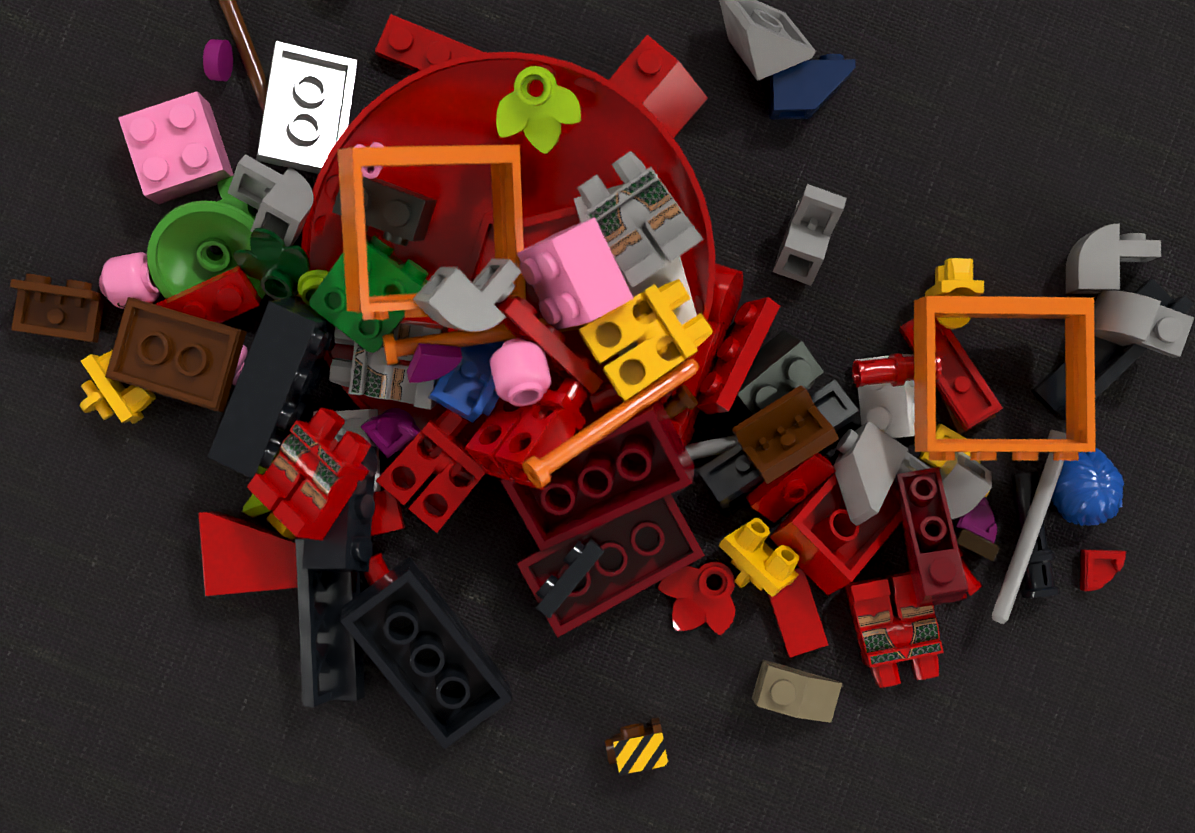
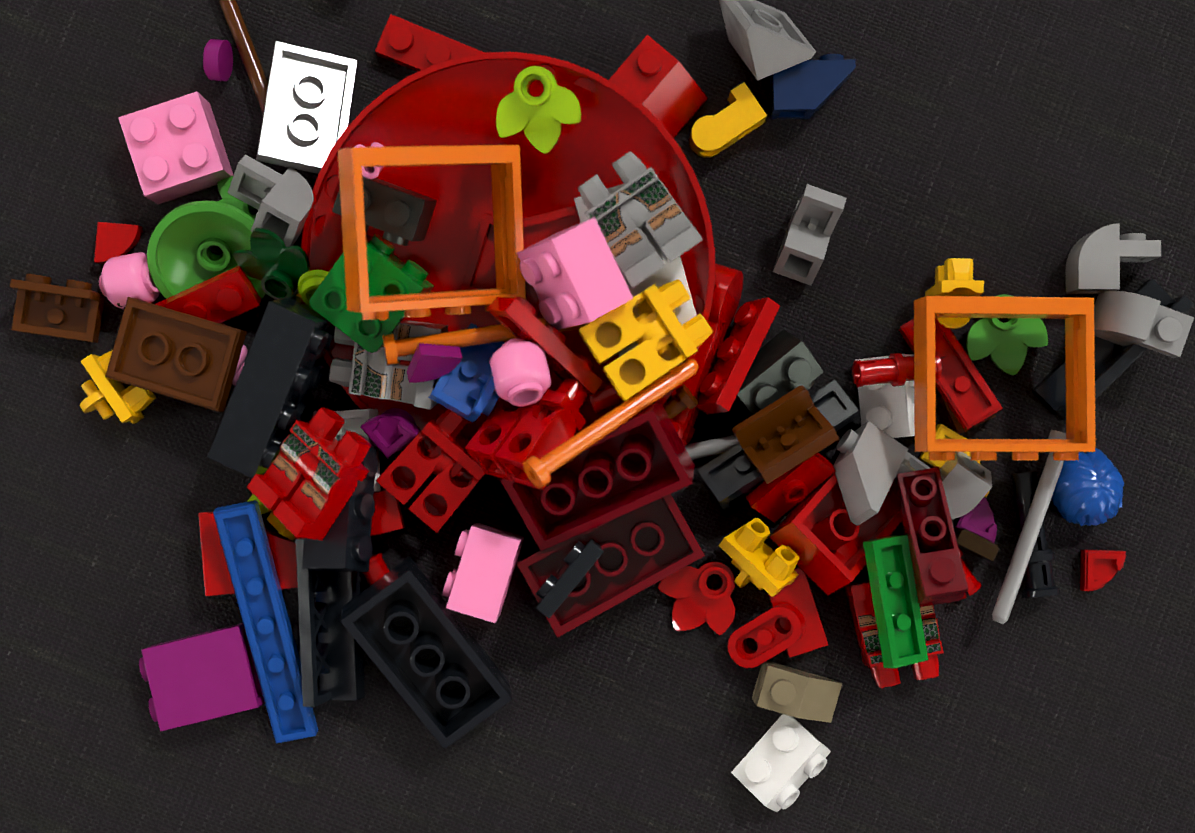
light grey brick [412,259,522,331] -> none
brick [605,717,669,775] -> none
none -> red tile [94,222,143,264]
none -> magenta brick [139,623,265,732]
none -> blue tile [213,500,318,744]
none -> bright pink brick [442,523,524,623]
none -> yellow leg [690,82,767,157]
none -> red plate [728,604,805,668]
none -> white bracket [731,714,830,812]
none -> green plate [863,535,928,669]
none -> bright green plate [966,294,1048,376]

